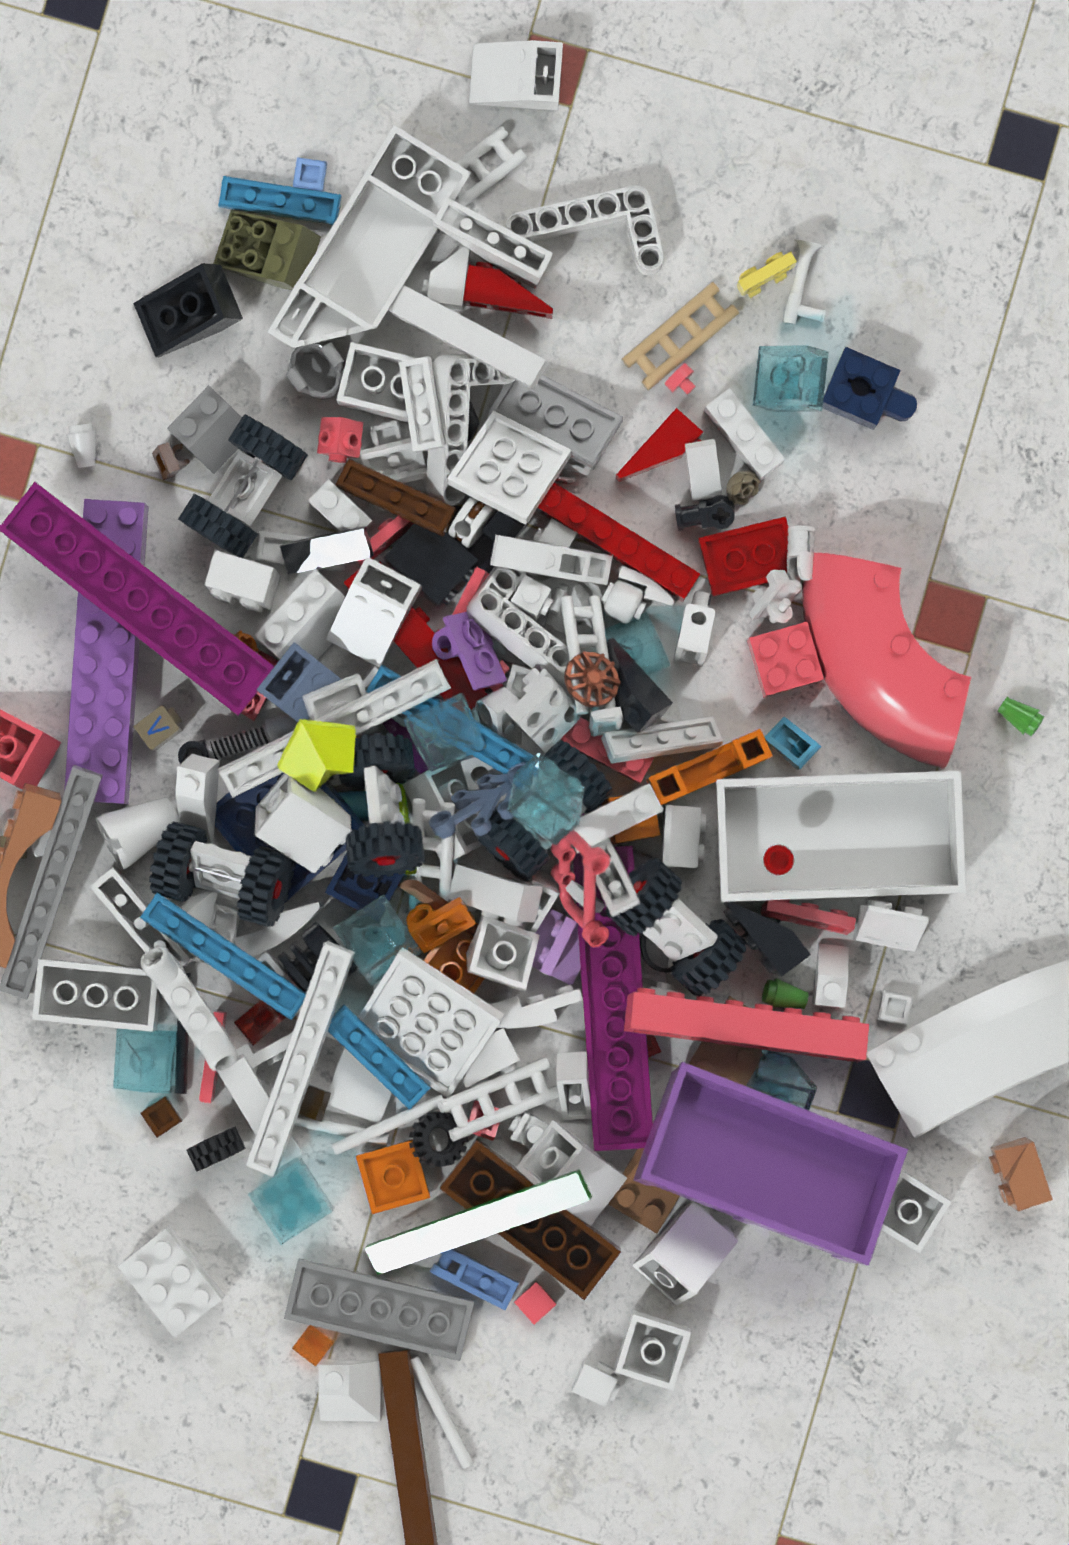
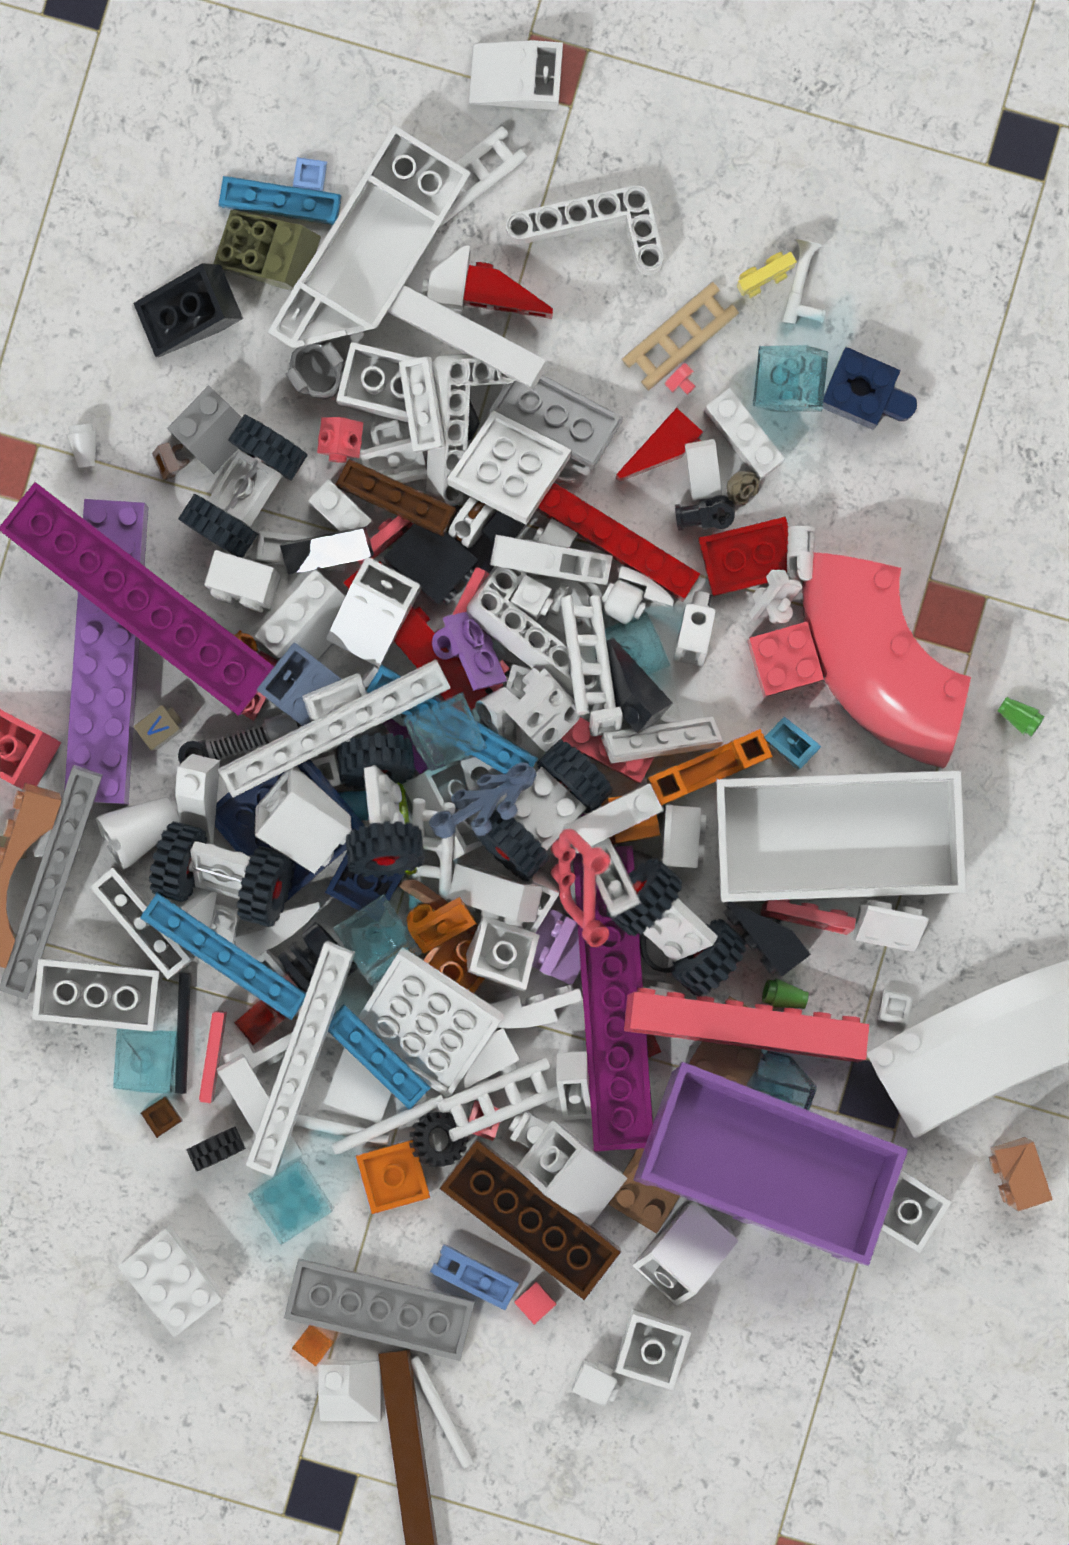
white plate [140,946,238,1072] -> none
neon yellow slope [277,719,356,792] -> none
dark brown tile [299,1084,331,1122] -> none
tile [365,1169,592,1275] -> none
white slope [433,197,553,289] -> none
clear light blue brick [508,753,585,845] -> none
copper wheel [564,651,621,707] -> none
white tile [565,880,605,913] -> none
red plate [763,845,794,875] -> none
white slope [812,944,849,1008] -> none

